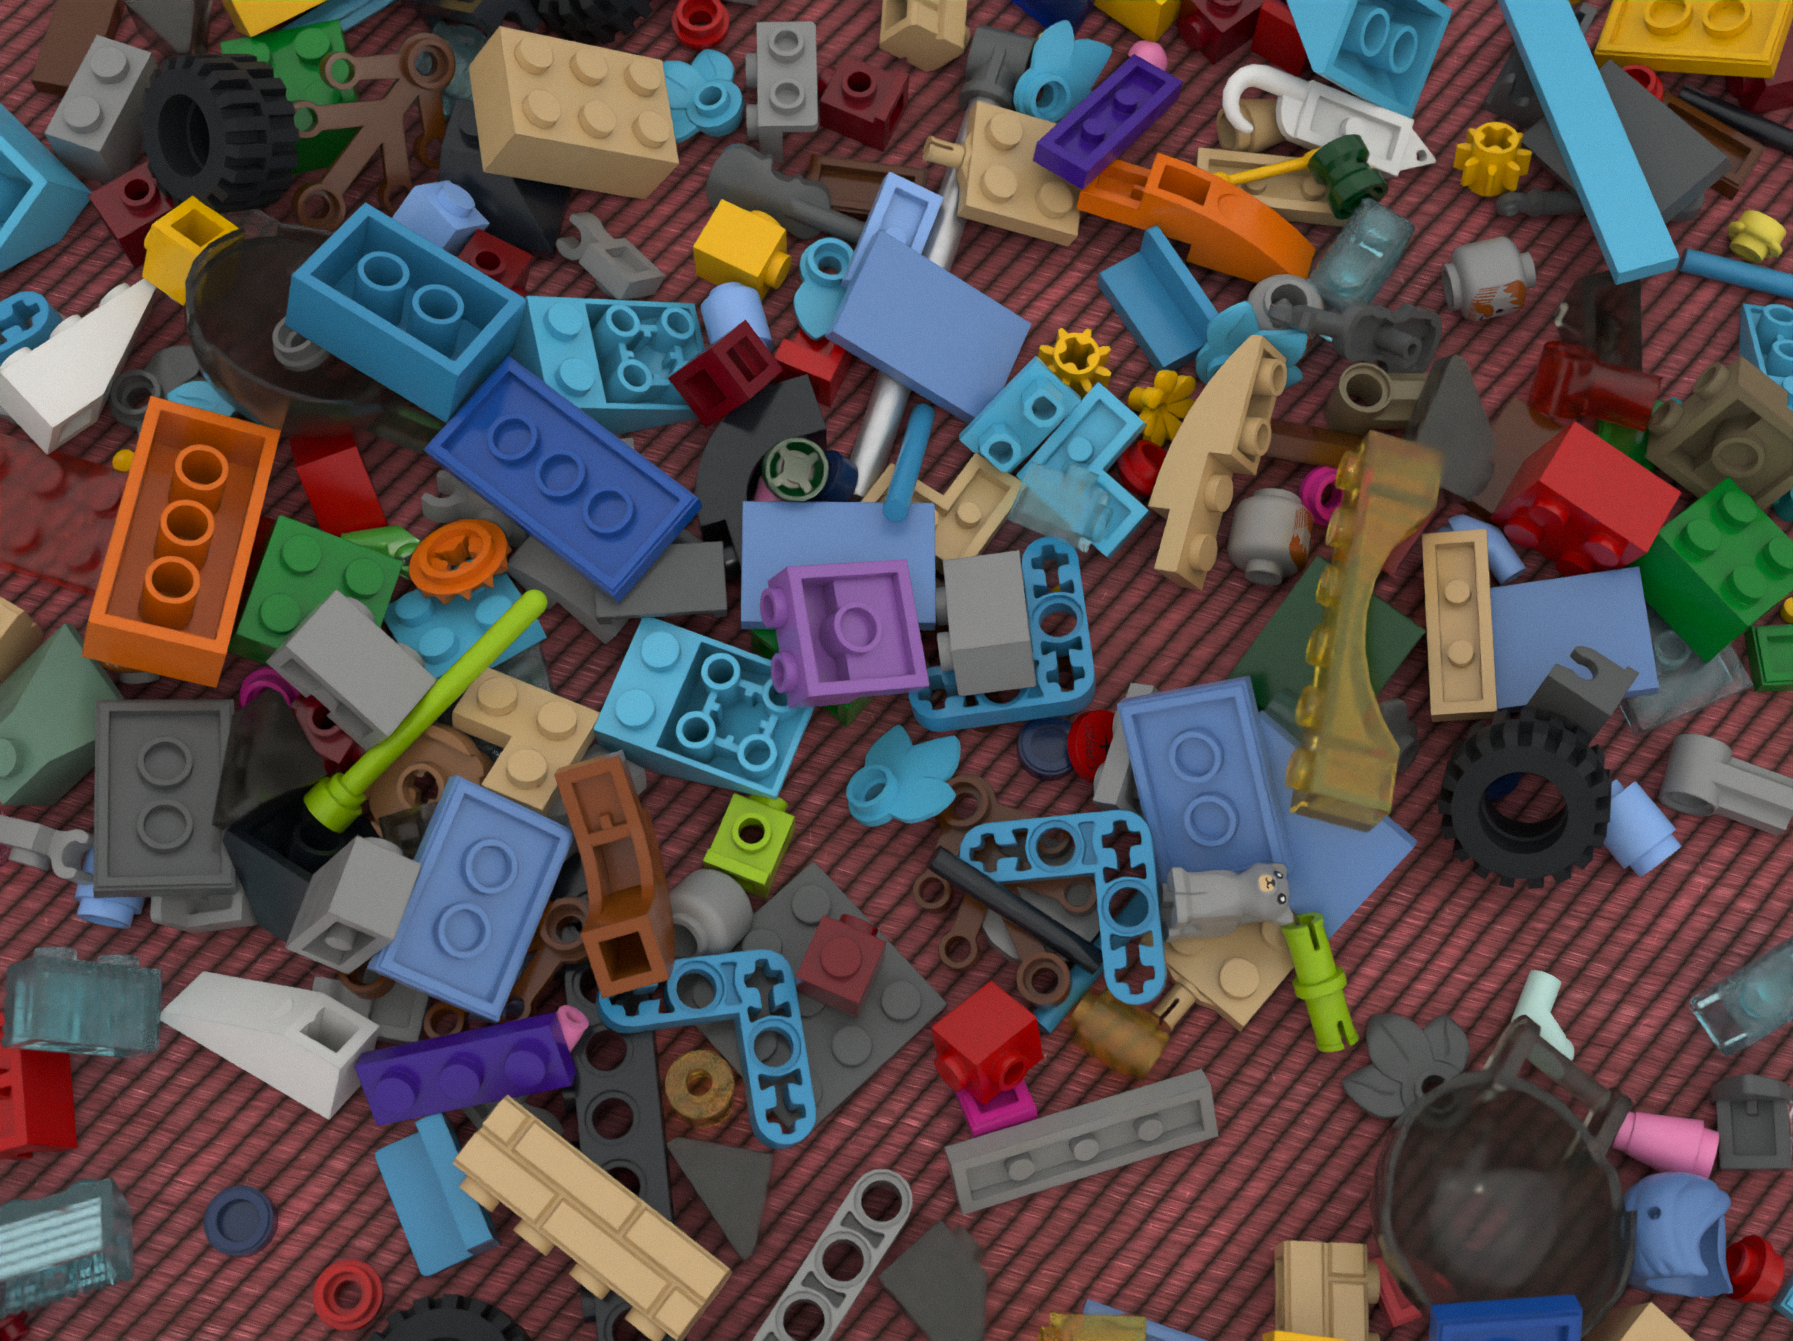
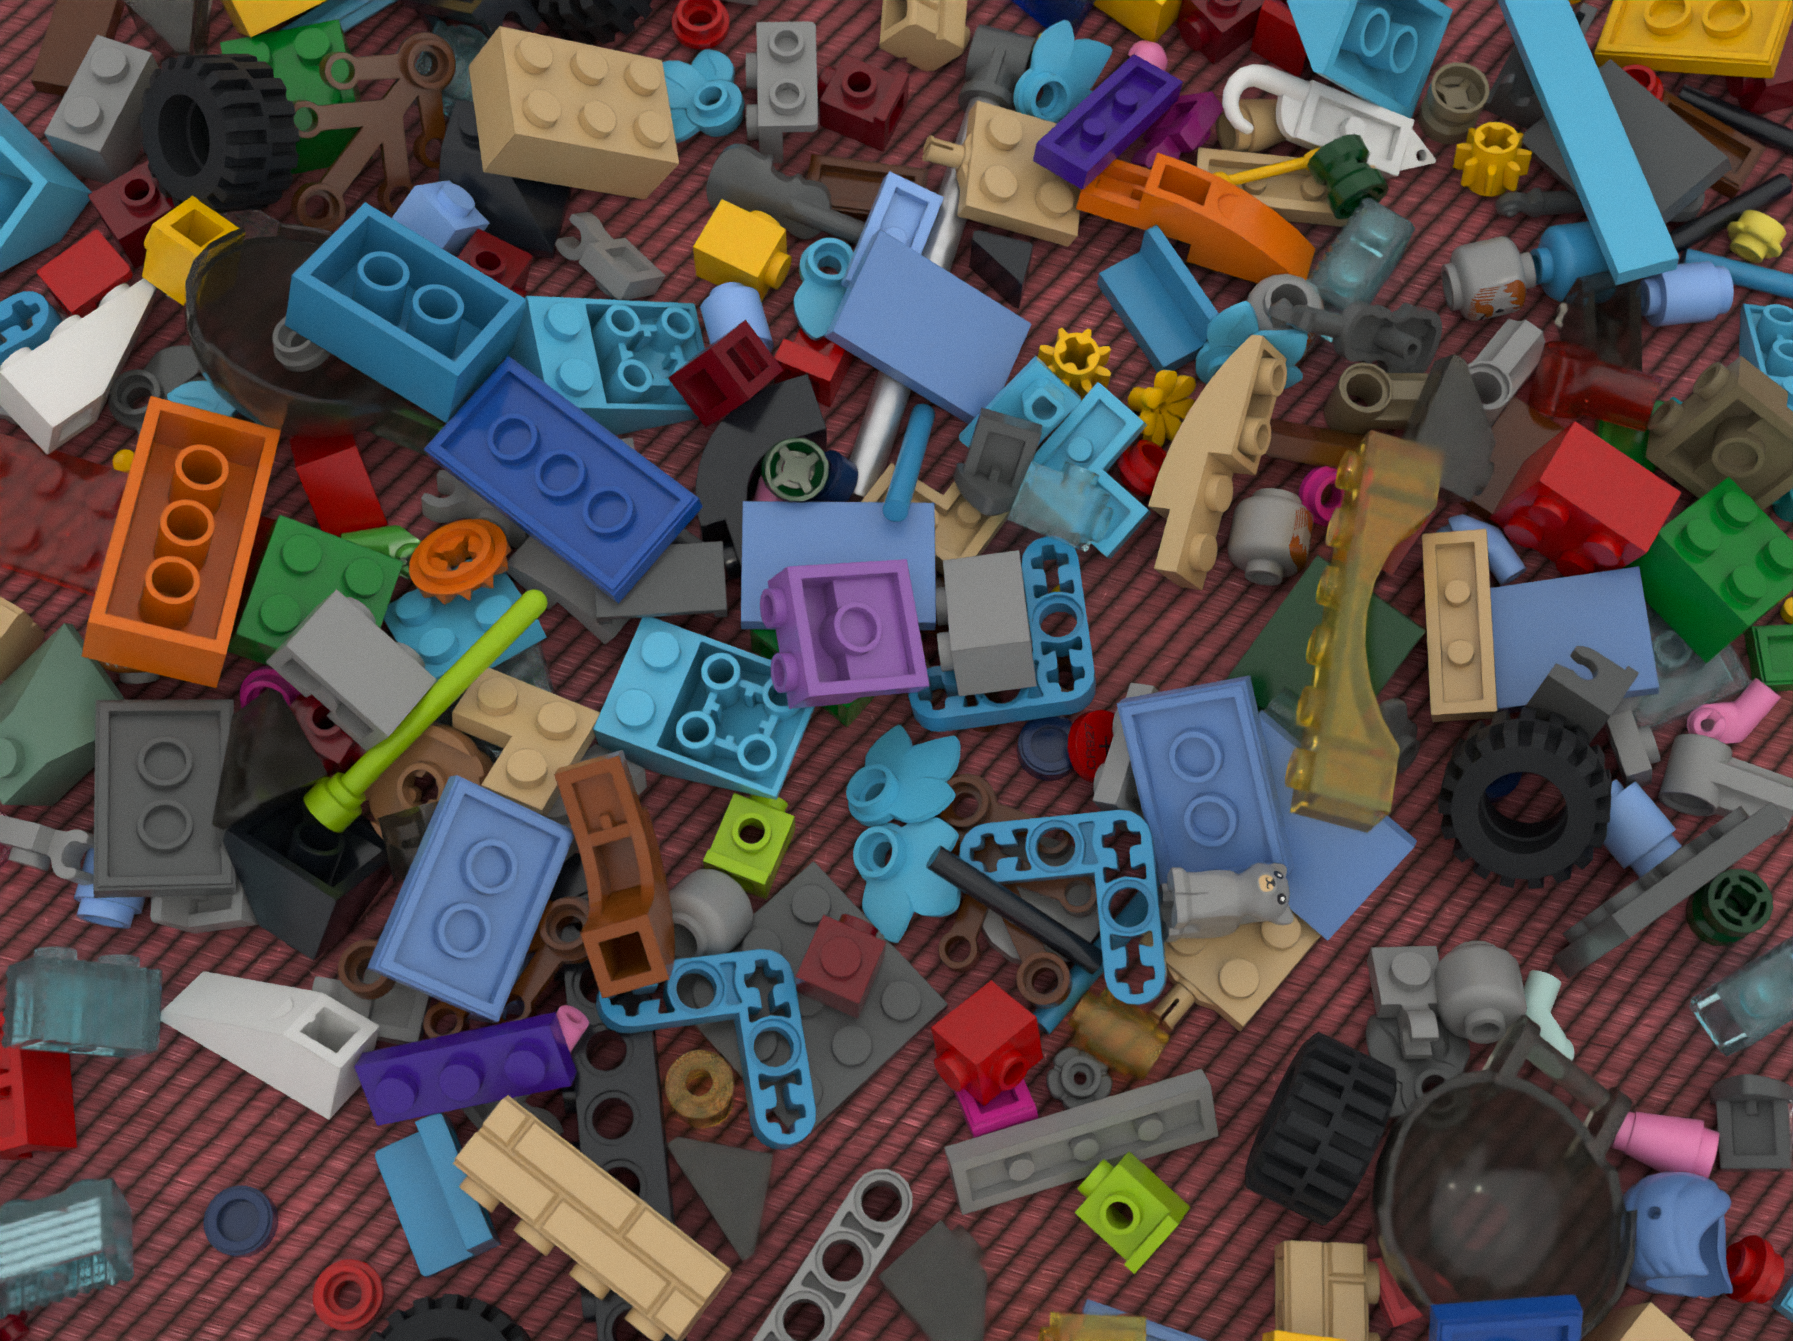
light grey brick [285,836,422,974] -> none
lime pin [1280,912,1359,1052] -> none
none -> red panel [36,229,134,318]
none -> medium azure plate [853,817,961,943]
none -> dark grey tile [953,407,1042,516]
none -> black slope [969,230,1033,309]
none -> dark grey plate [1046,1046,1113,1109]
none -> lime brick [1075,1151,1190,1274]
none -> magenta plate [1131,91,1224,169]
none -> black tyre [1245,1032,1397,1226]
none -> light grey plate [1367,946,1439,1059]
none -> dark tan wheel [1418,62,1490,144]
none -> light grey head [1434,941,1527,1044]
none -> light grey piece [1449,318,1551,438]
none -> dark azure head [1530,221,1615,302]
none -> dark grey plate [1552,802,1789,979]
none -> light grey plate [1605,696,1661,788]
none -> light blue brick [1635,261,1734,327]
none -> black bar [1669,173,1792,254]
none -> dark green wheel [1686,869,1773,946]
none -> bright pink arm [1687,678,1781,744]

